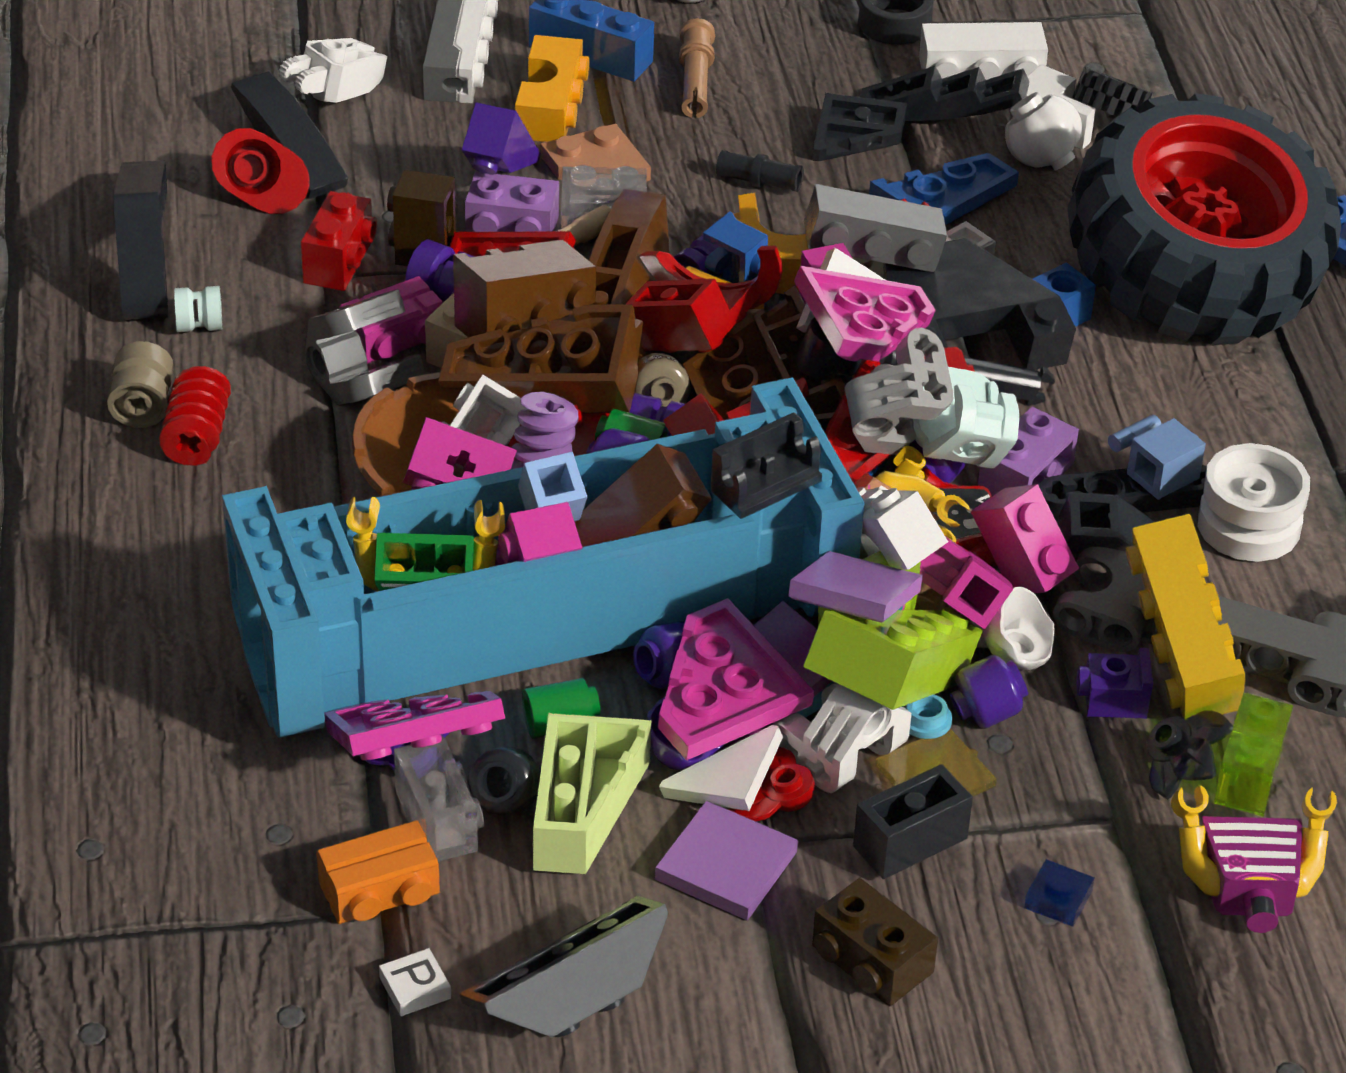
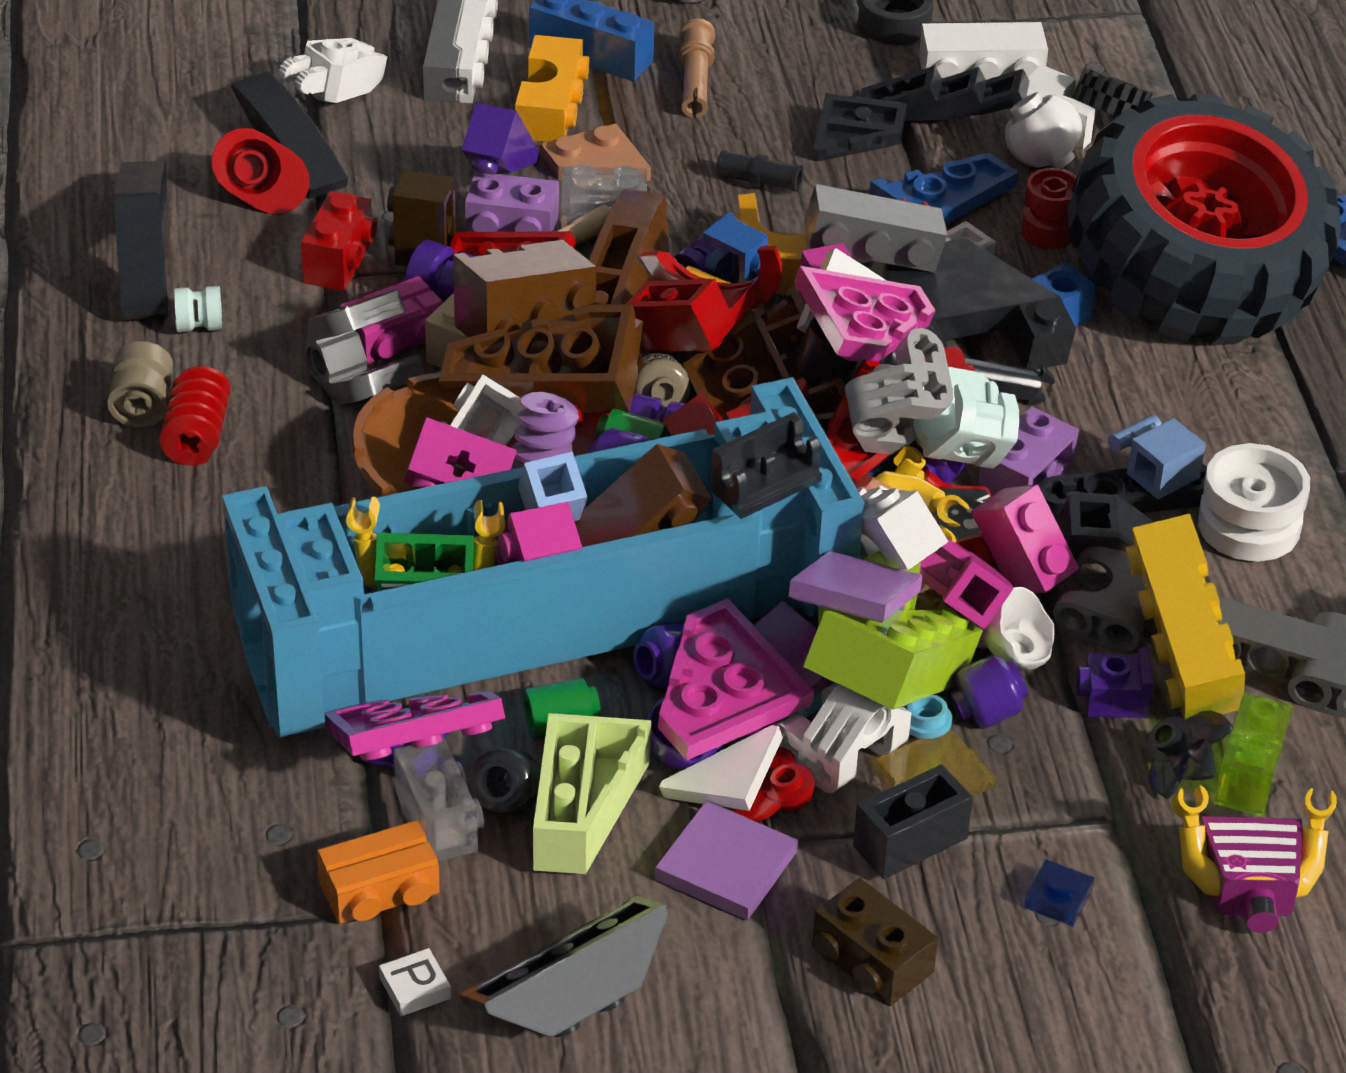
none -> red wheel [1021,168,1077,249]

